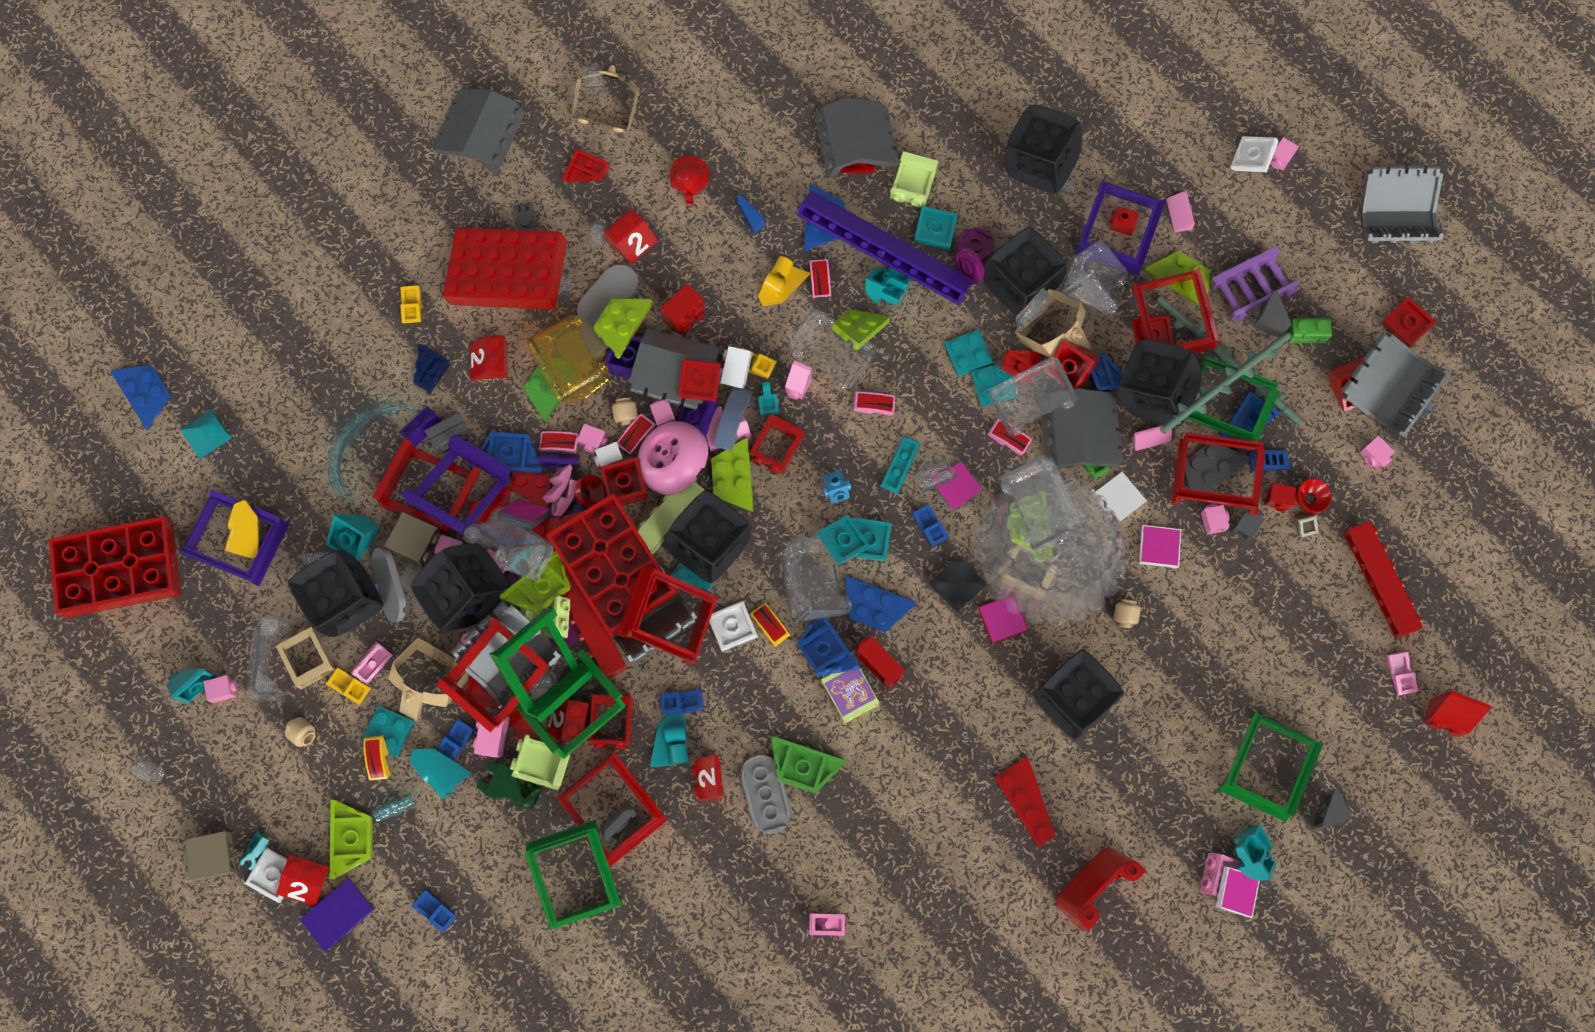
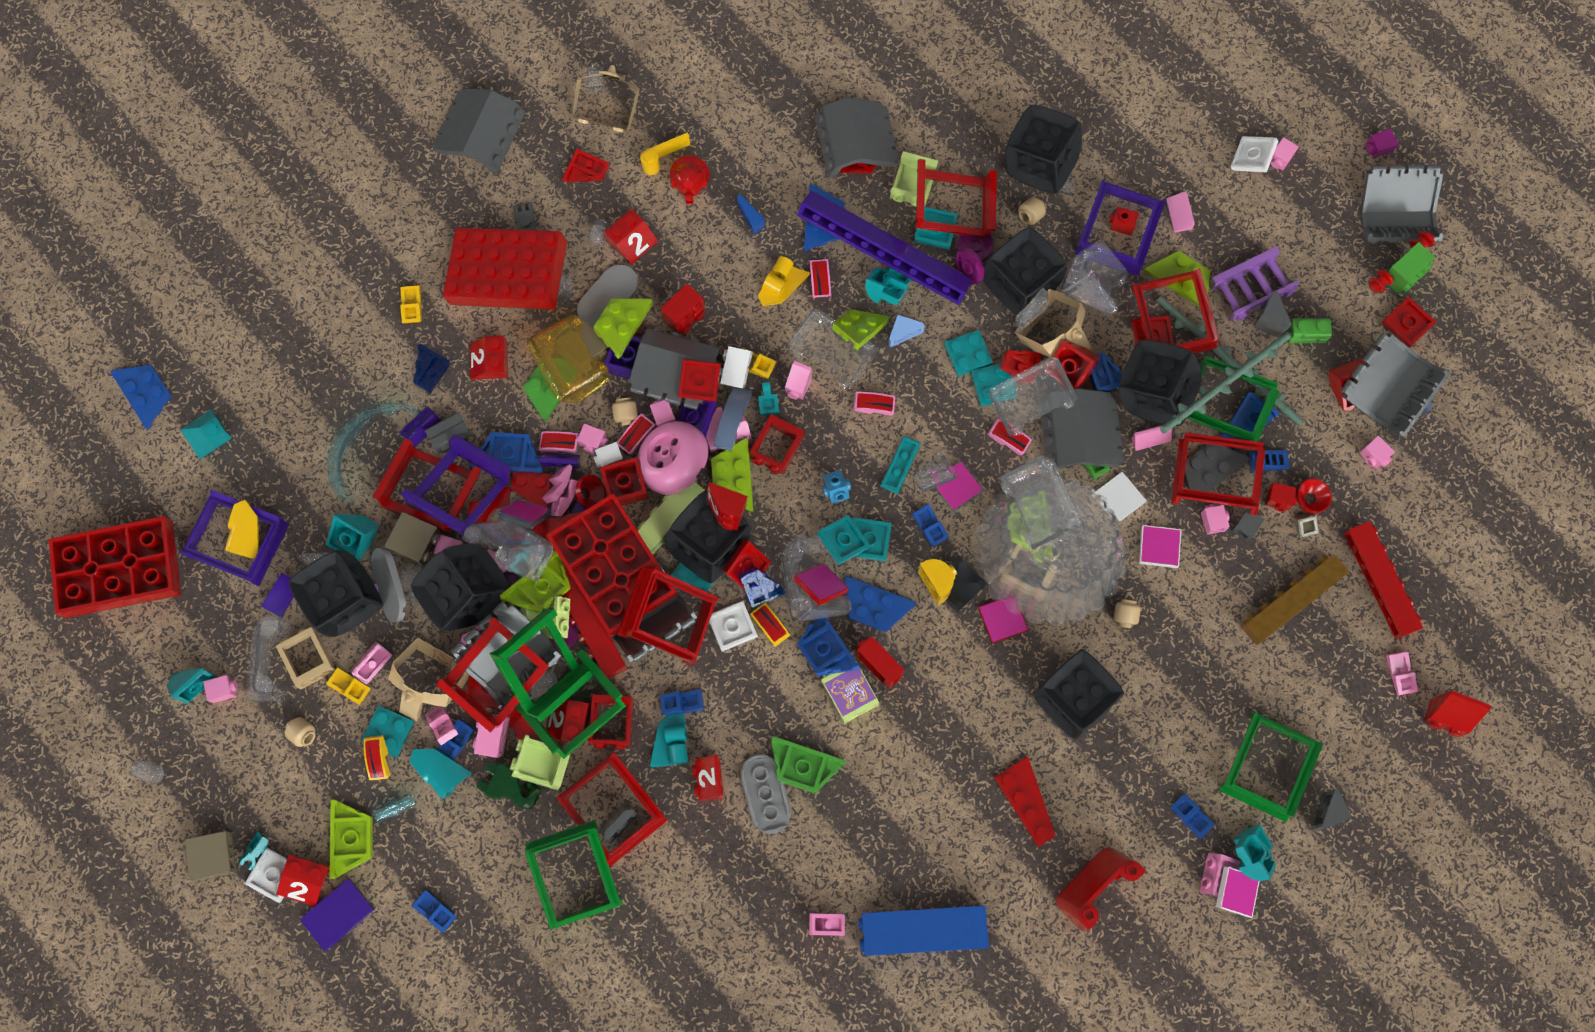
none -> dark purple slope [261,573,294,618]
none -> bright pink slope [425,706,458,745]
none -> yellow door [640,132,690,175]
none -> red slope [707,482,748,530]
none -> red plate [722,539,771,593]
none -> clear blue wing [738,567,787,609]
none -> dark pink tile [794,563,849,606]
none -> blue brick [858,906,989,956]
none -> light blue slope [889,315,925,347]
none -> red piece [915,159,997,238]
none -> yellow brick [918,559,957,606]
none -> tan head [1018,197,1046,225]
none -> blue slope [1170,794,1215,840]
none -> pearl gold brick [1241,554,1350,646]
none -> magenta brick [1366,129,1399,159]
none -> bright green brick [1368,231,1436,294]

